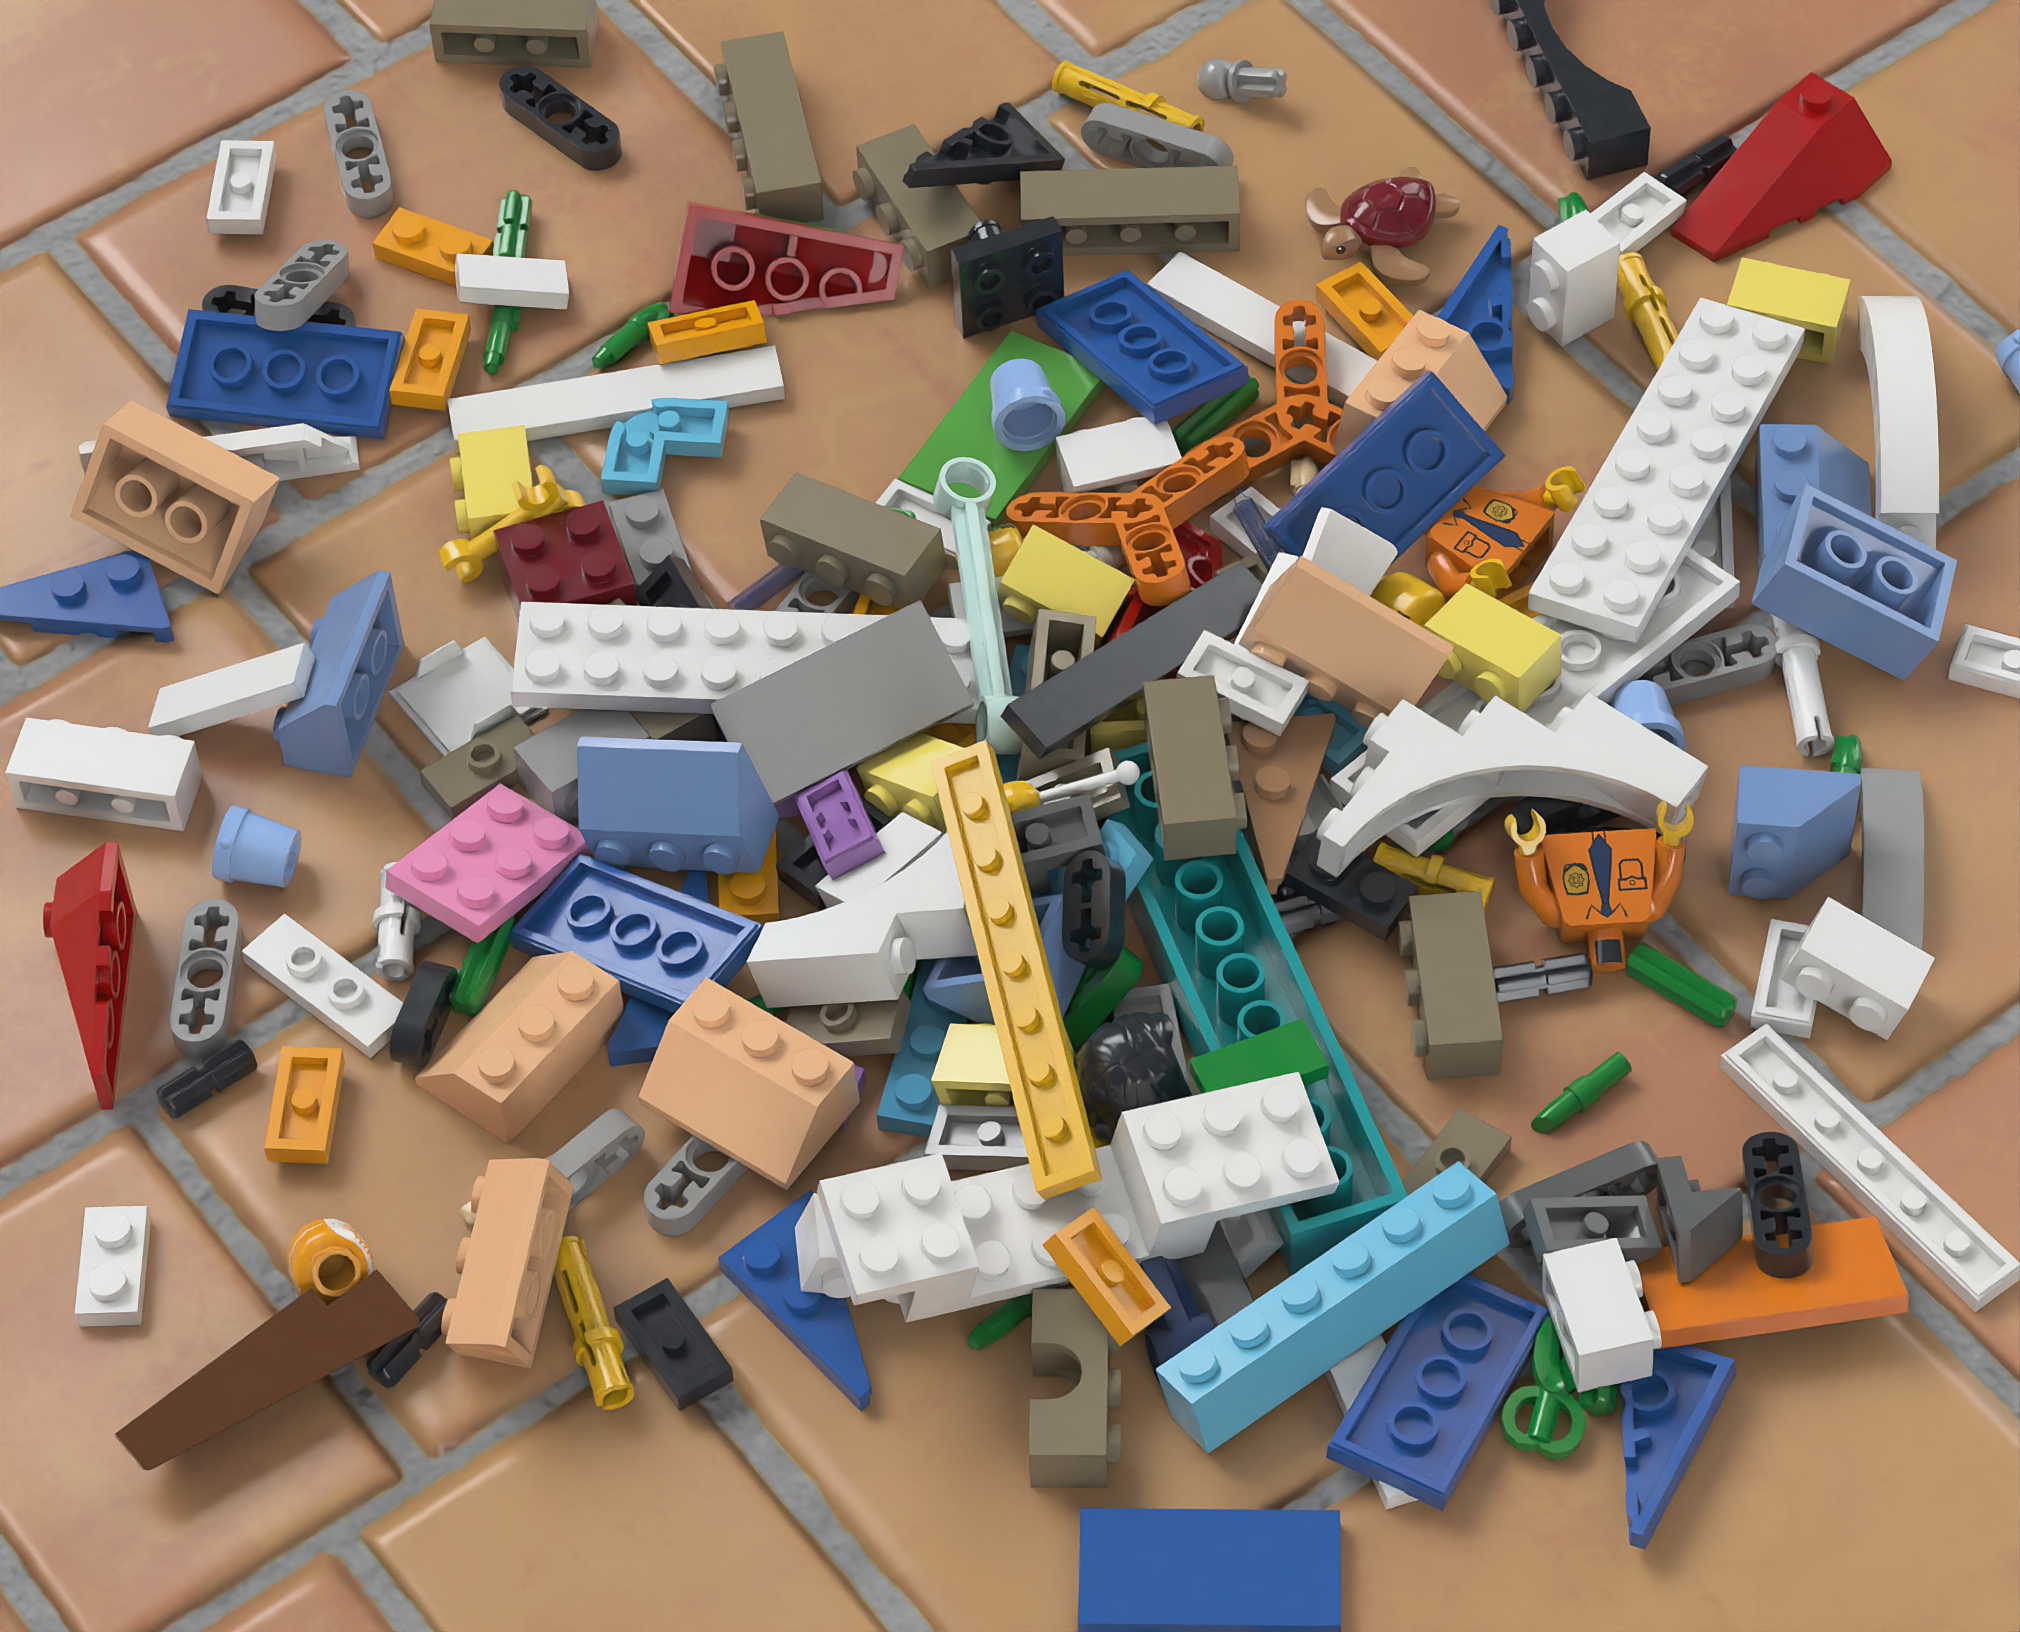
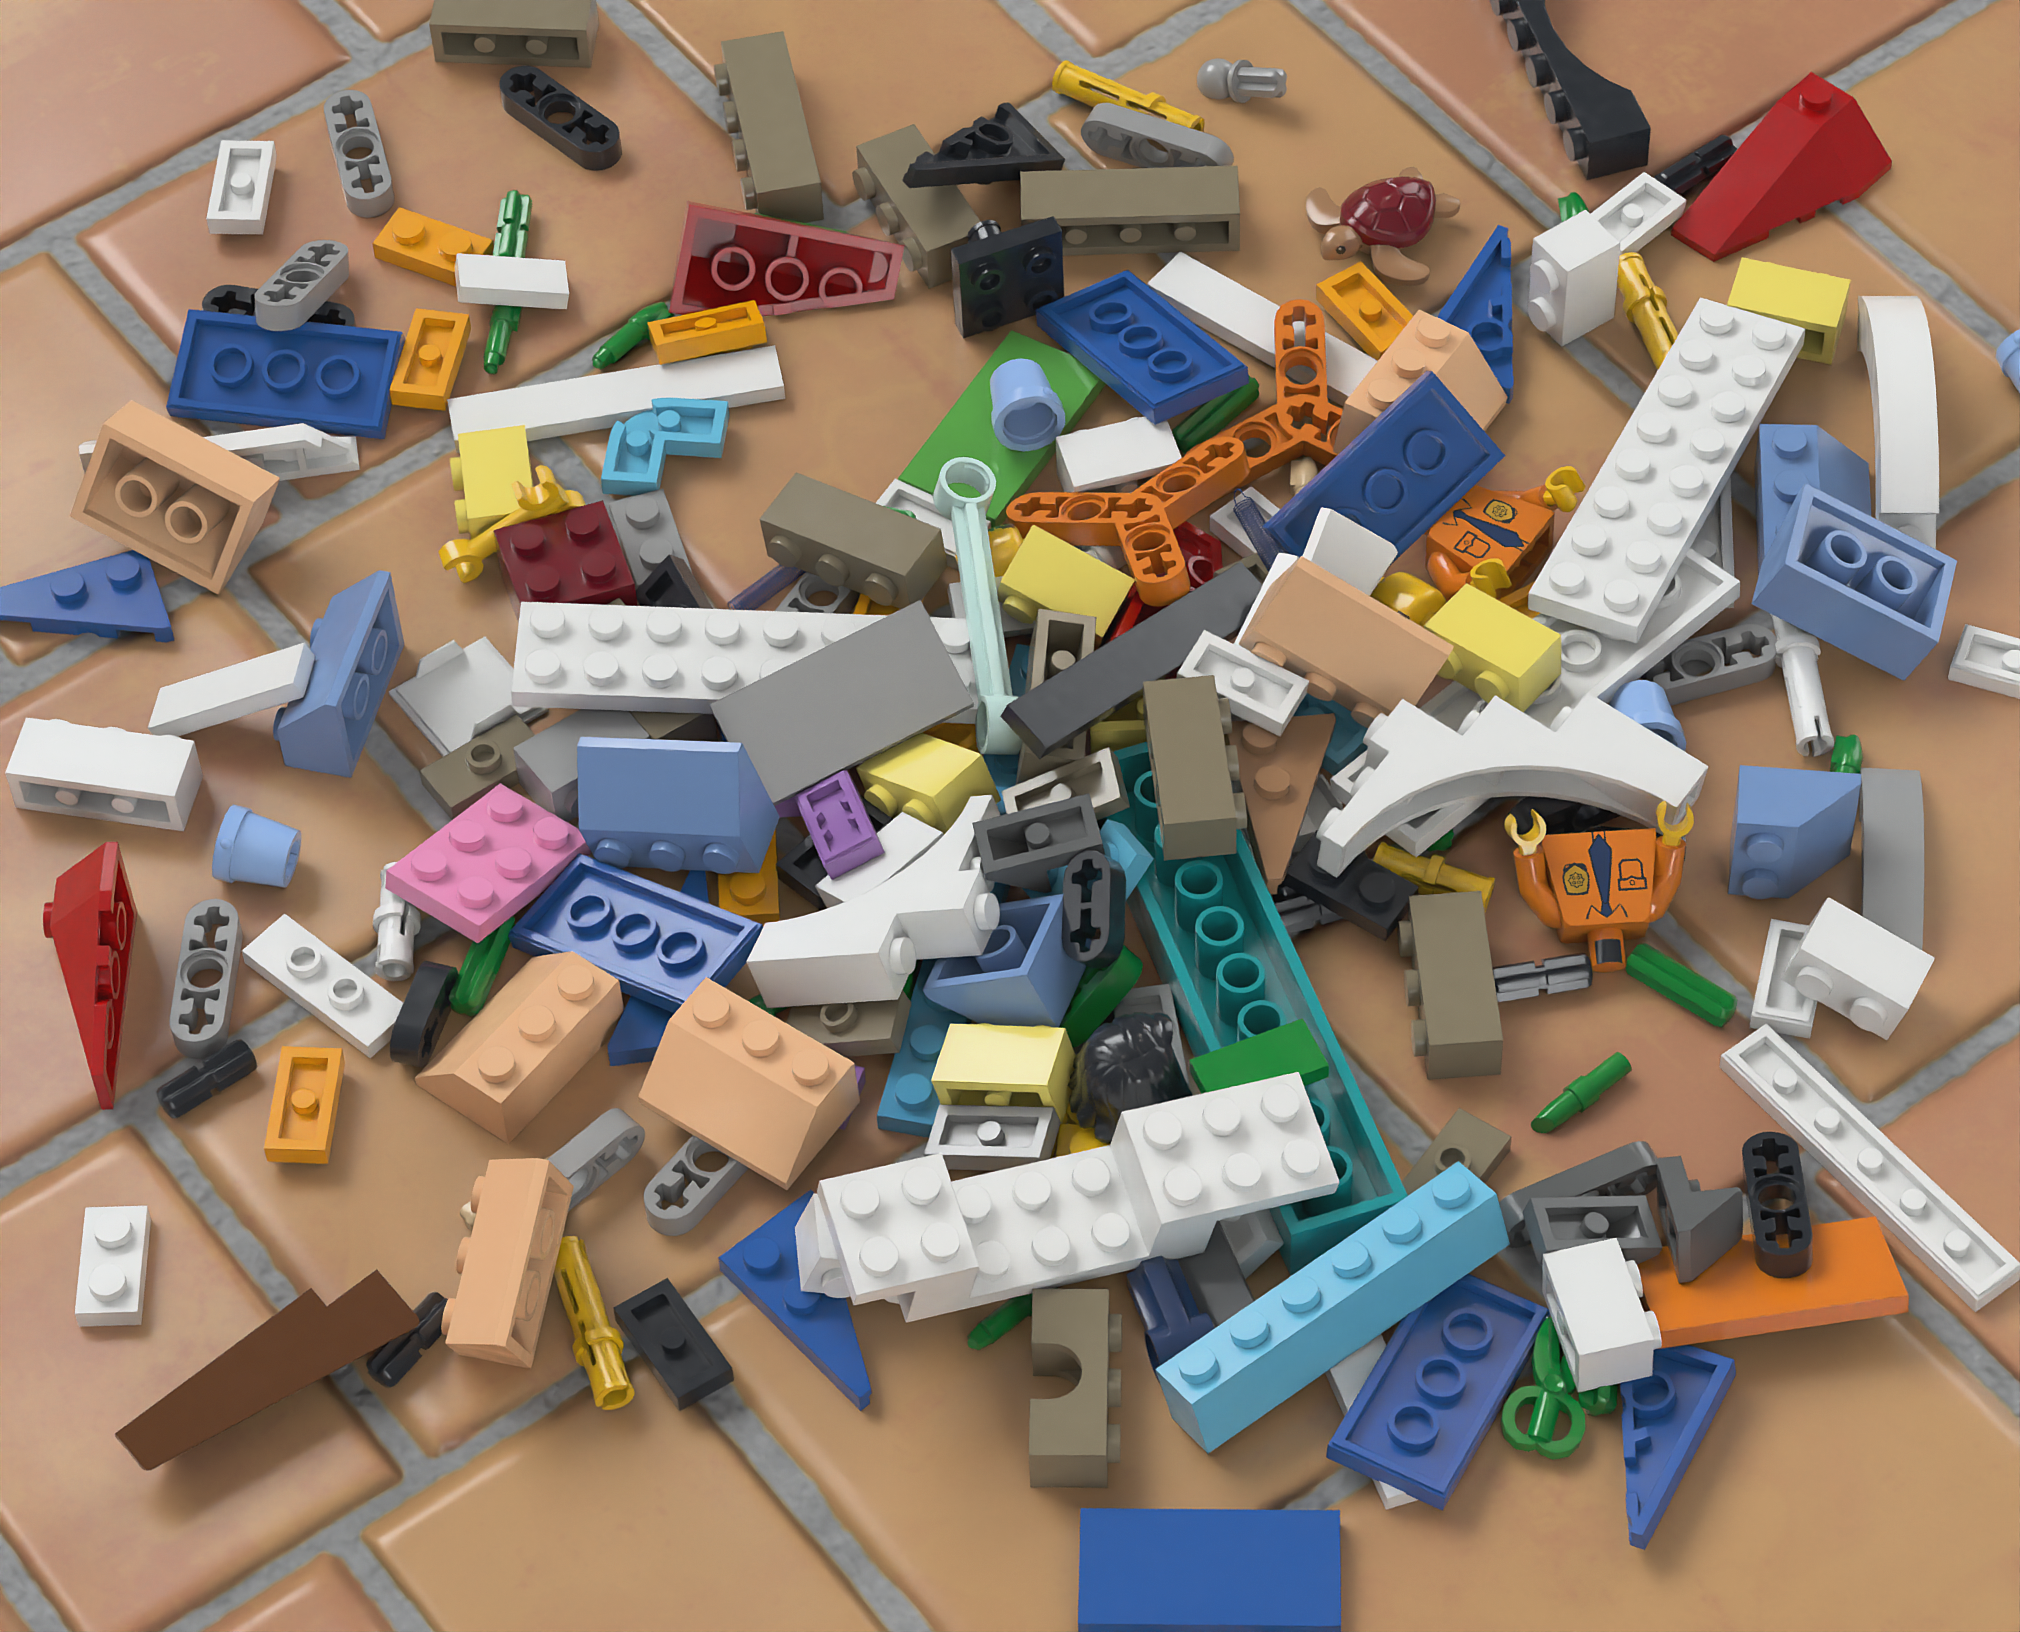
light orange head [286,1218,373,1306] -> none
yellow plate [930,740,1103,1200] -> none
white hinge [1003,761,1140,813] -> none
light orange plate [1042,1207,1171,1346] -> none

